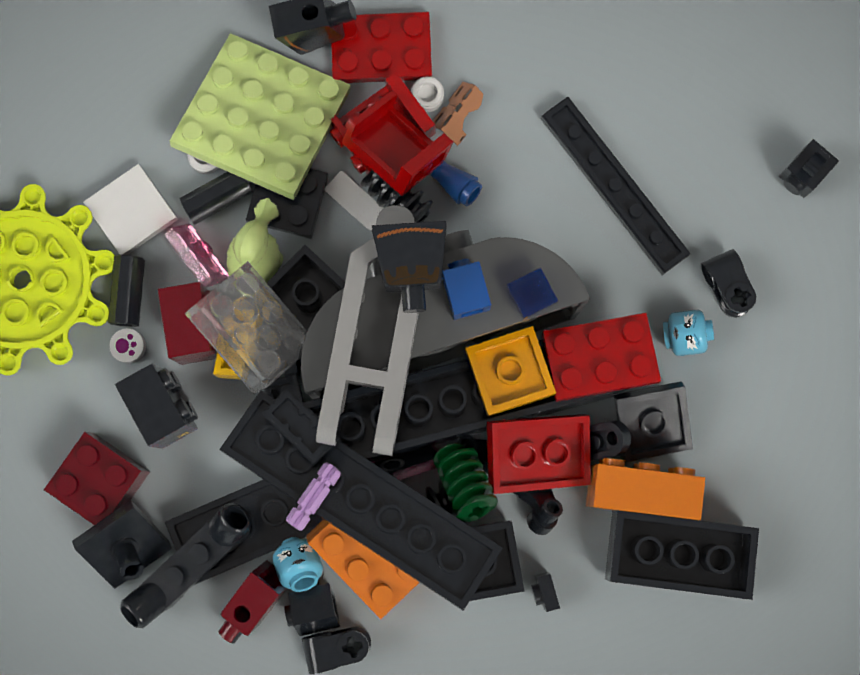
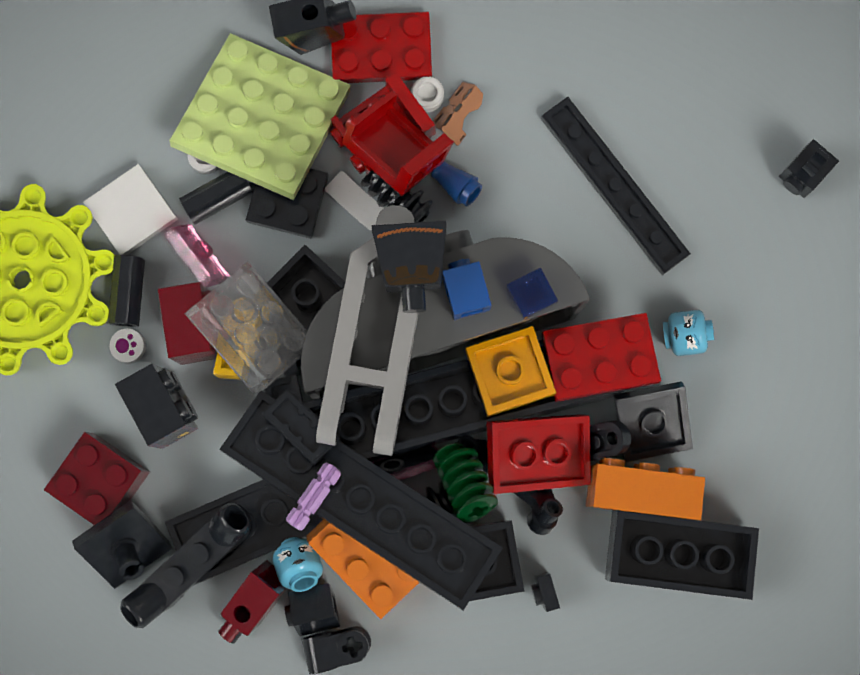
yellowish green piece [227,198,283,299] -> none
black piece [701,249,757,318] -> none

